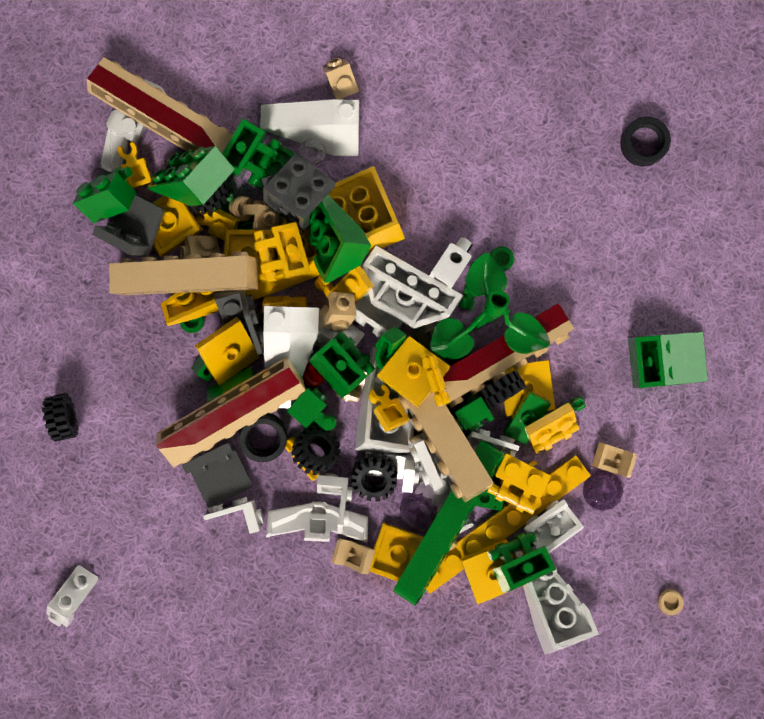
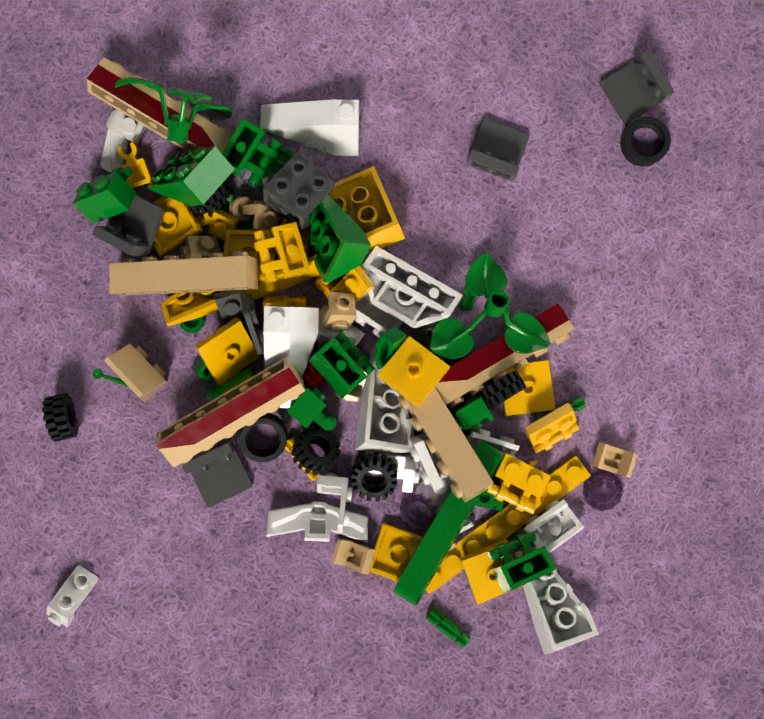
white bracket [203,497,265,534] -> none
tan bracket [323,58,359,100] -> none
yellow plate [368,385,410,432] -> none
yellow axle [422,355,450,406] -> none
white torso [429,237,473,288] -> none
green tile [473,315,499,330] -> none
green tile [490,246,514,271] -> none
green plate [503,390,551,445] -> none
slope [628,332,708,388] -> none
tan tile [657,589,684,615] -> none
none -> green hinge [93,369,128,387]
none -> tan slope [103,344,167,403]
none -> green plant [115,78,233,143]
none -> green axle [426,608,471,648]
none -> dark grey bracket [466,119,529,182]
none -> dark grey bracket [600,49,675,124]

